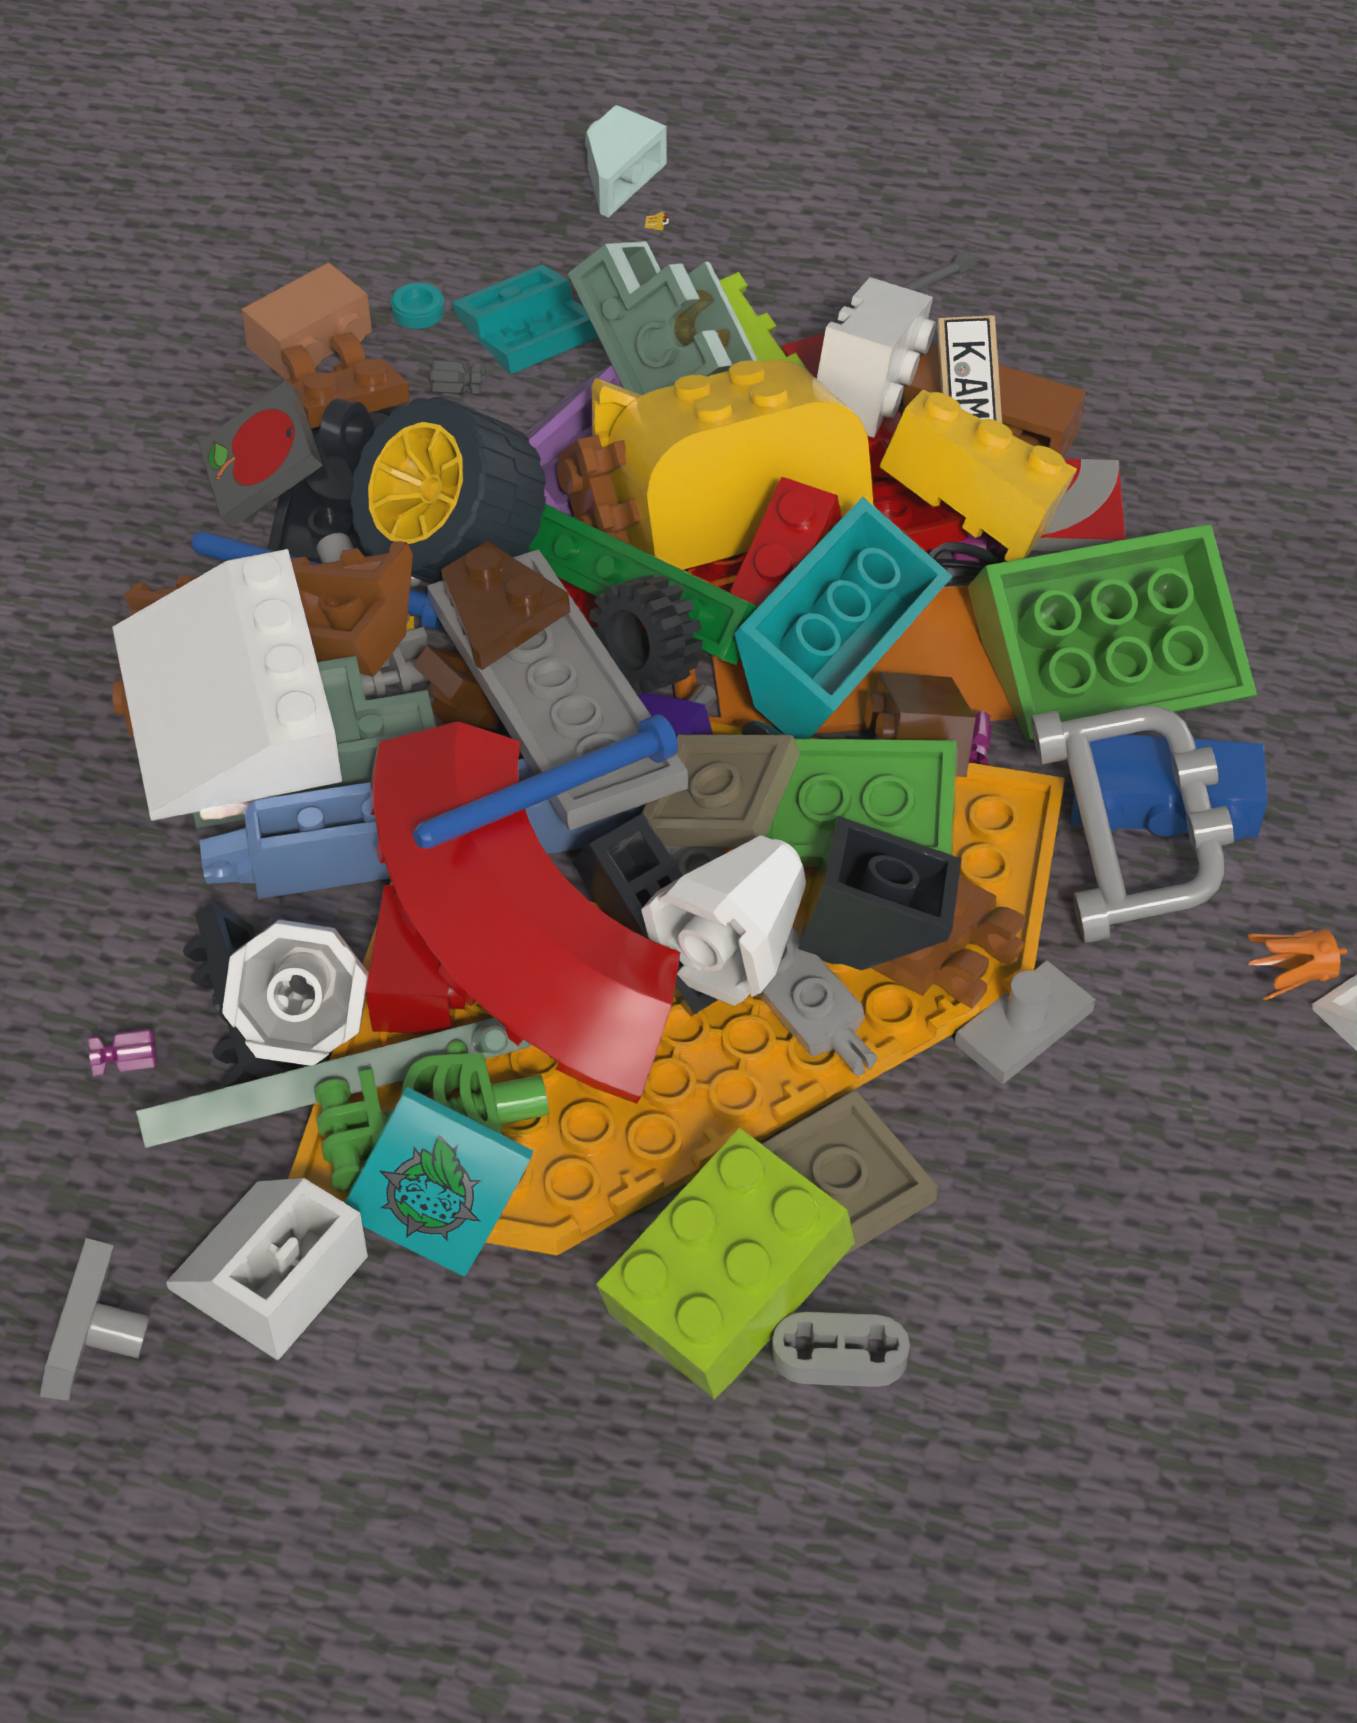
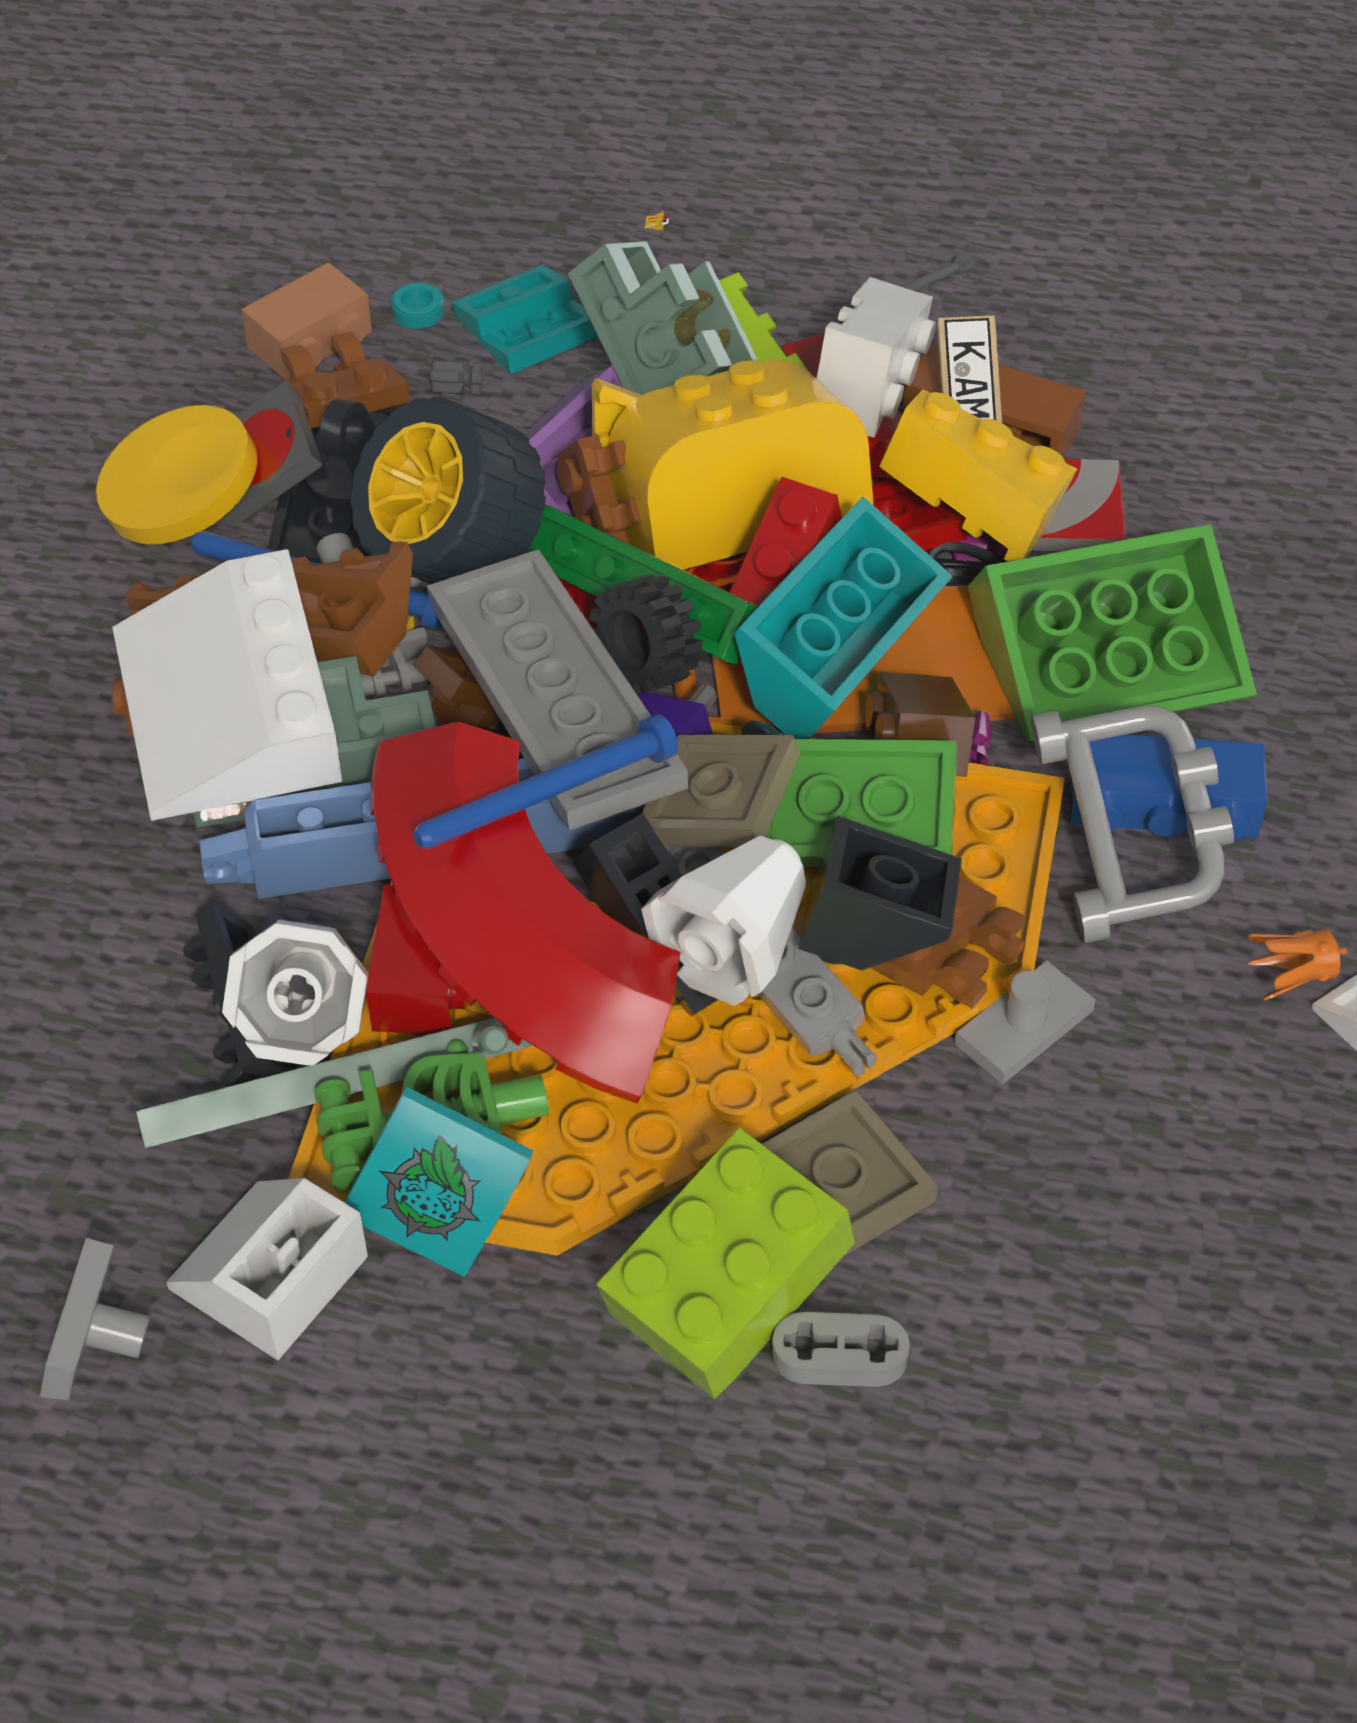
piece [88,1028,157,1076] -> none
reddish brown wing [441,541,571,670] -> none
light aqua slope [585,105,667,217] -> none
none -> yellow piece [96,405,257,544]

